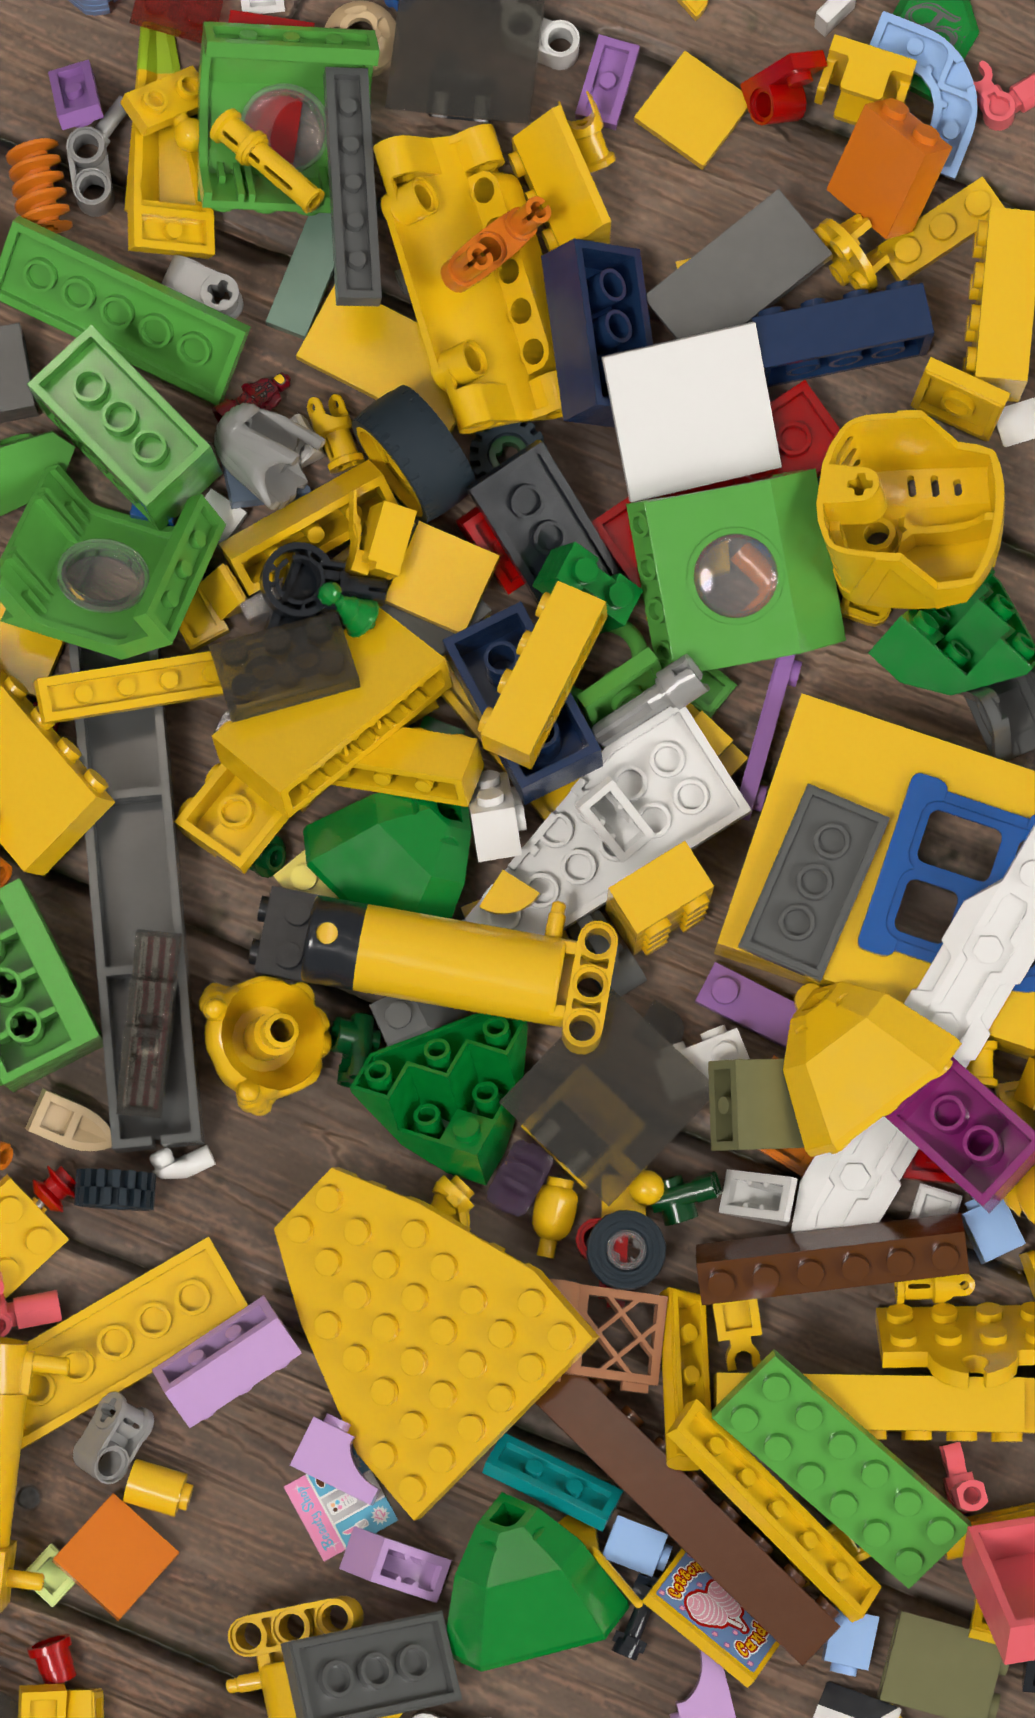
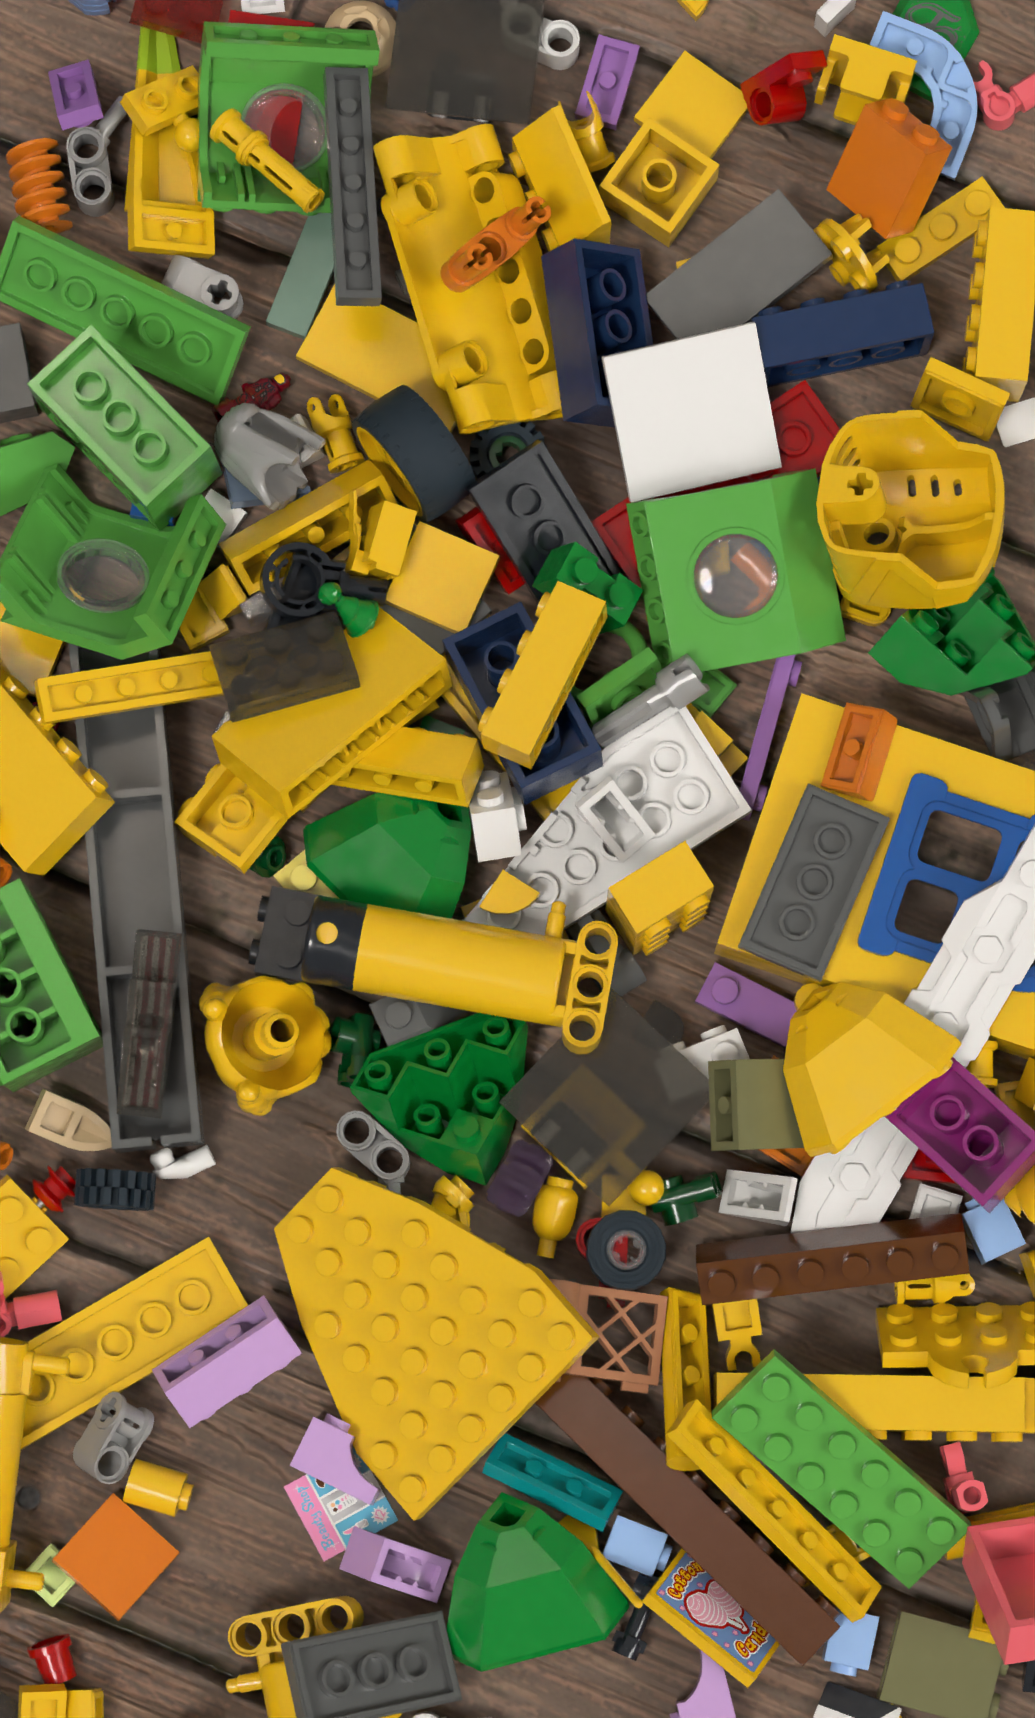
none -> light grey beam [336,1111,410,1194]
none -> yellow brick [599,117,720,248]
none -> orange slope [821,702,898,802]

